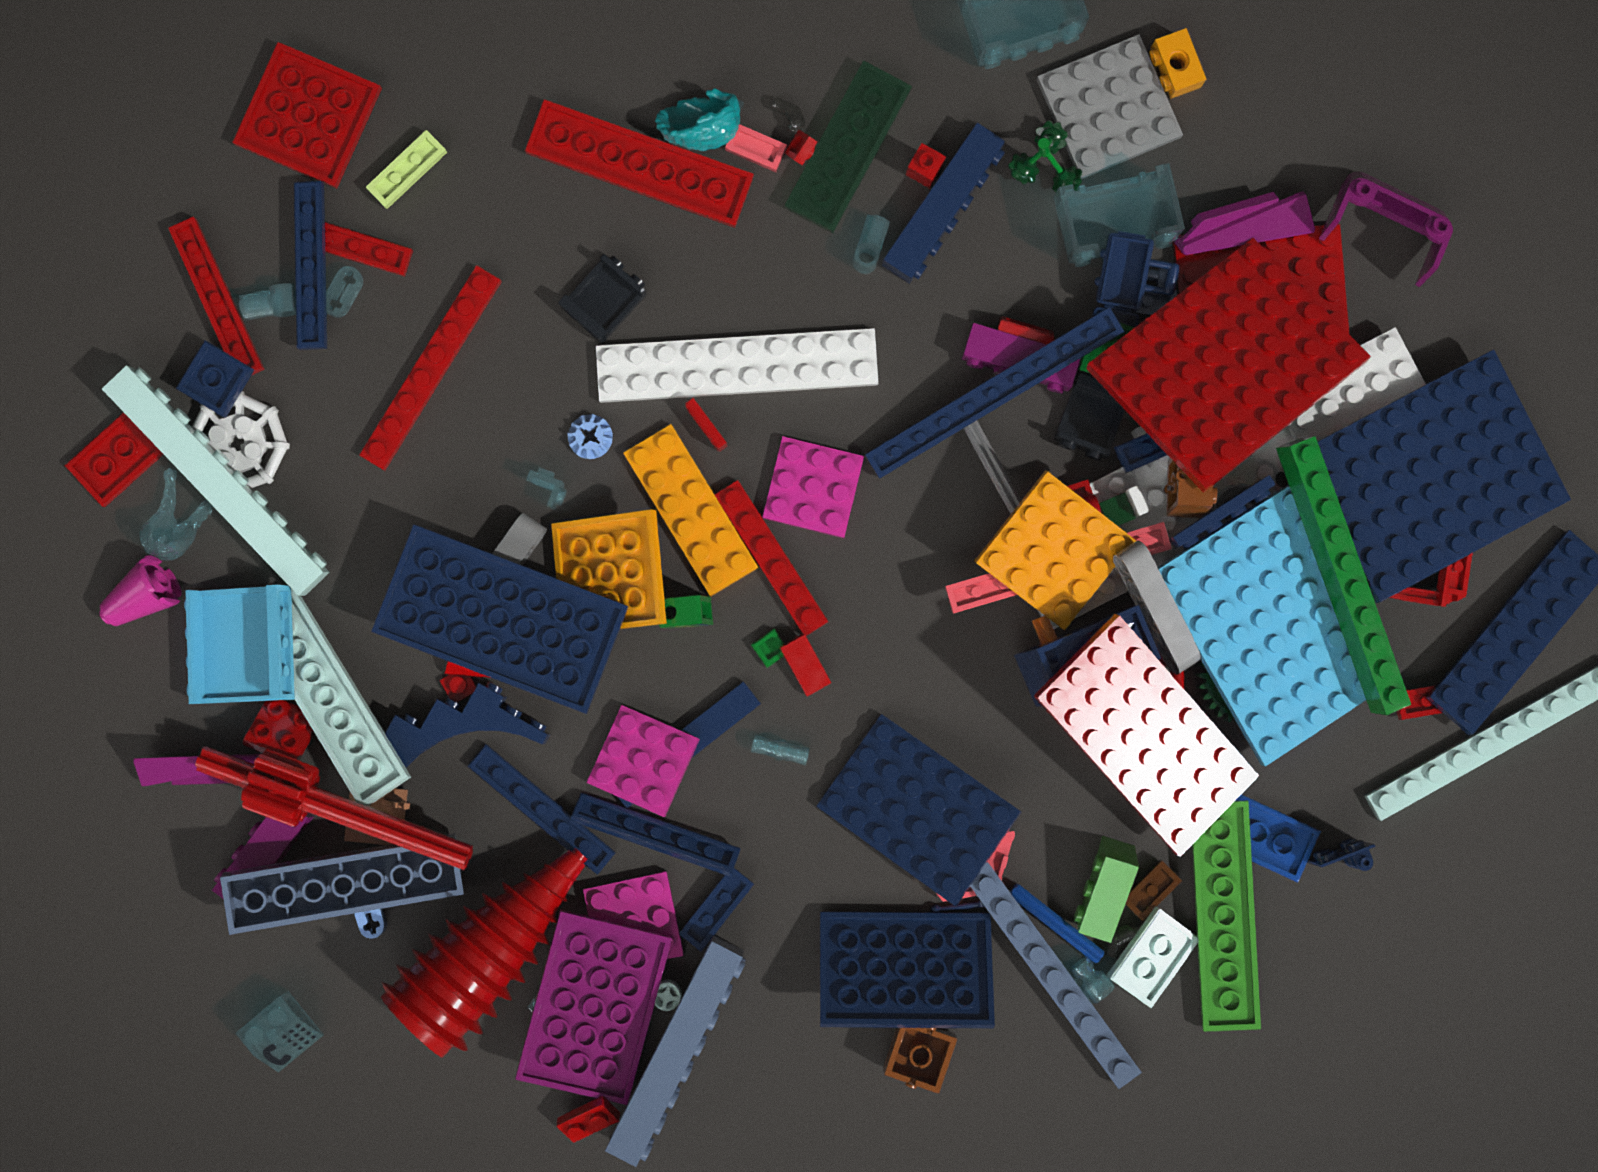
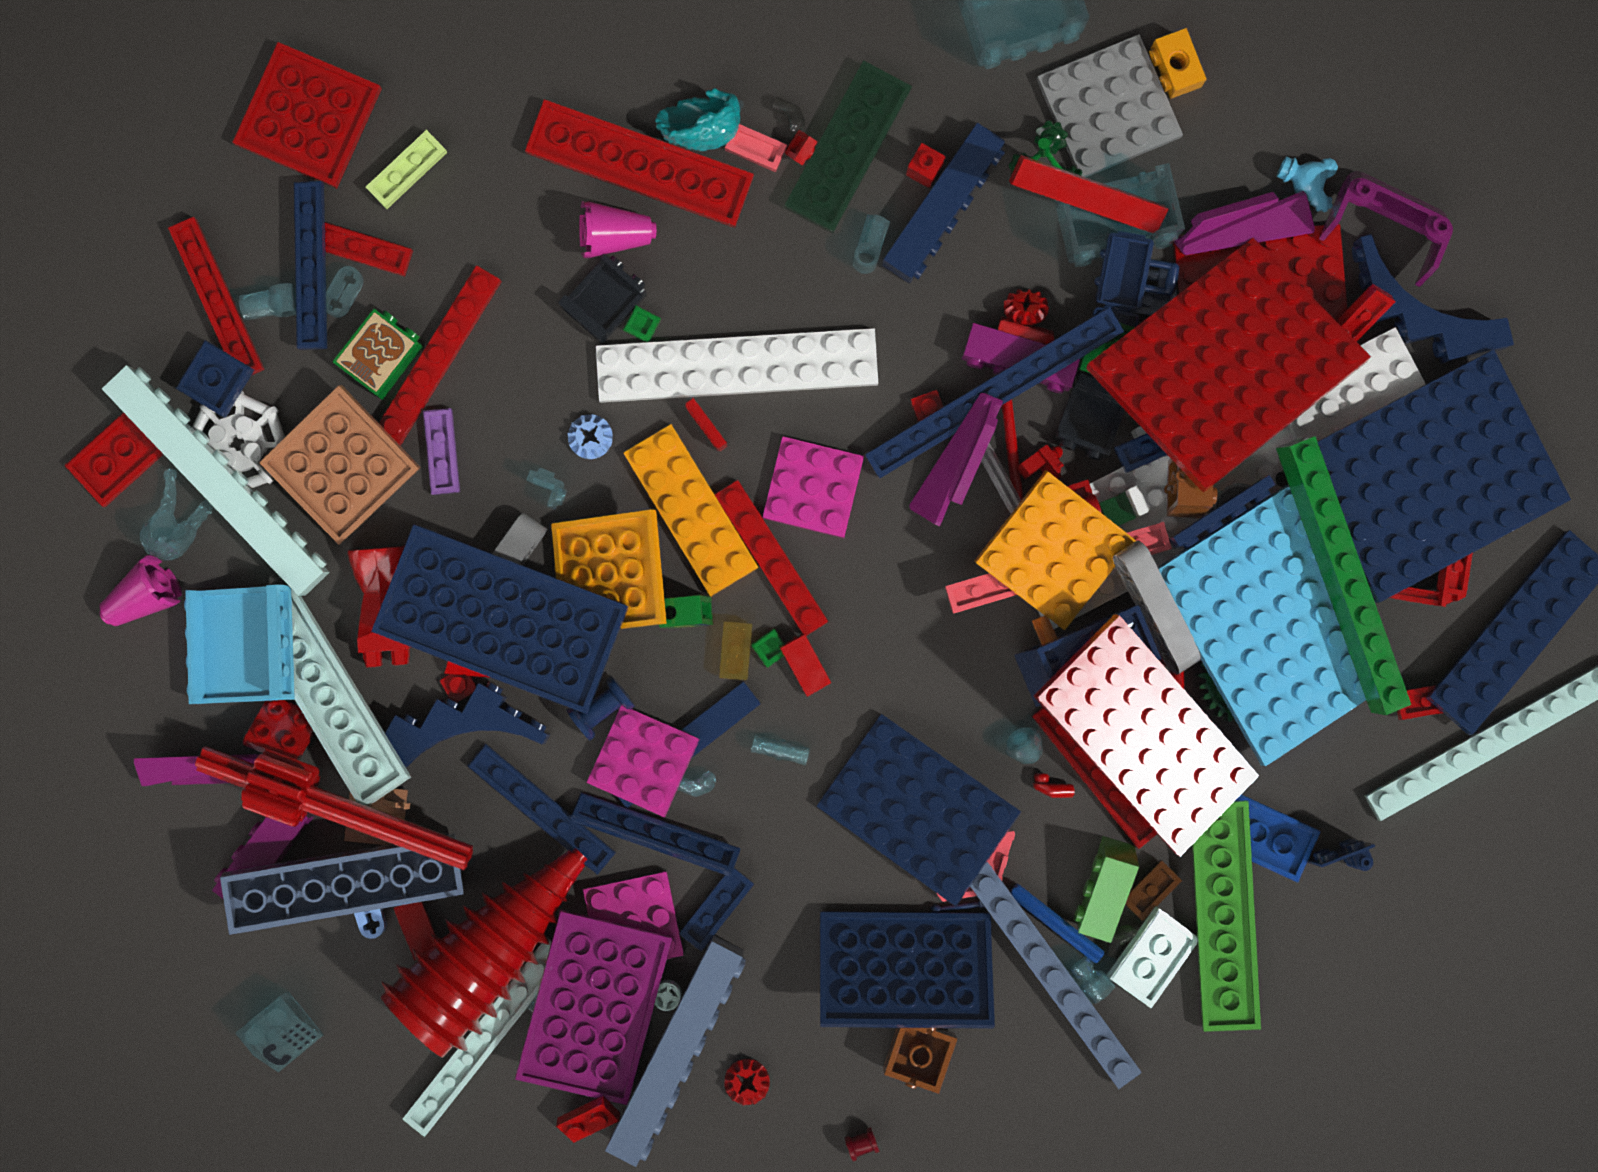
none -> nougat plate [259,385,421,545]
none -> brick [333,309,423,400]
none -> red hips [348,546,412,667]
none -> red tile [393,901,438,961]
none -> light aqua plate [403,937,552,1137]
none -> medium lavender tile [423,408,460,495]
none -> dark blue piece [566,675,635,741]
none -> dark pink cone [579,201,656,258]
none -> green tile [623,305,661,343]
none -> clear light blue arm [678,771,716,797]
none -> clear yellow plate [719,622,752,680]
none -> red gear [724,1059,770,1106]
none -> dark red bush [844,1127,880,1162]
none -> magenta wedge [909,393,1003,526]
none -> red plate [910,390,943,422]
none -> red bar [1002,399,1023,500]
none -> red gear [1004,288,1049,325]
none -> clear light blue cone [1005,727,1043,764]
none -> red tile [1009,155,1169,234]
none -> red piece [1016,445,1064,480]
none -> red tile [1031,707,1157,849]
none -> red arm [1032,773,1075,798]
none -> medium azure animal [1276,156,1338,212]
none -> red plate [1337,284,1396,342]
none -> dark blue arch [1352,234,1514,364]

